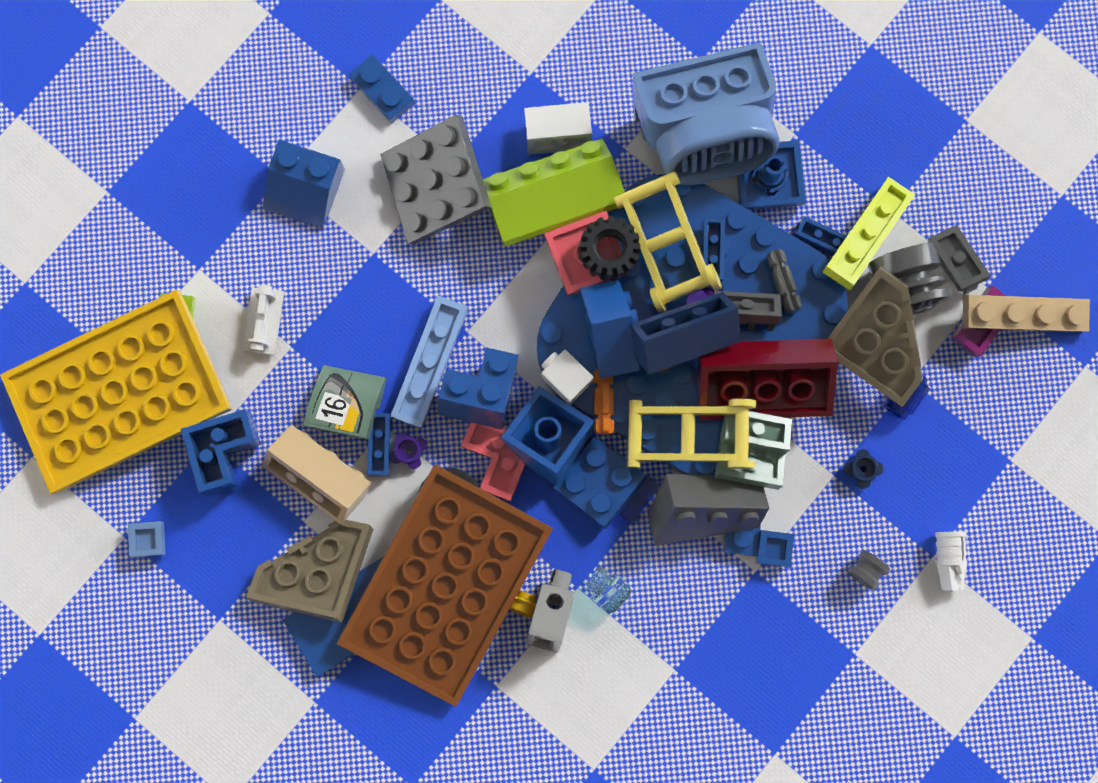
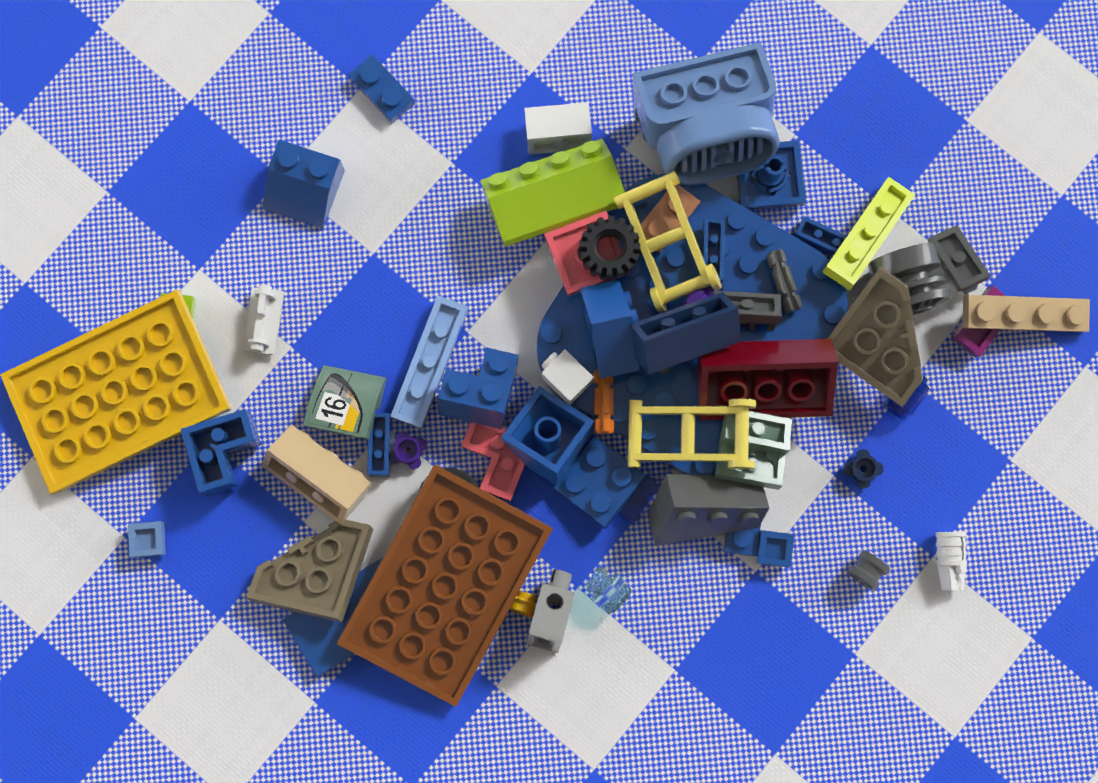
plate [380,115,491,244] -> none
none -> nougat plate [641,184,701,255]

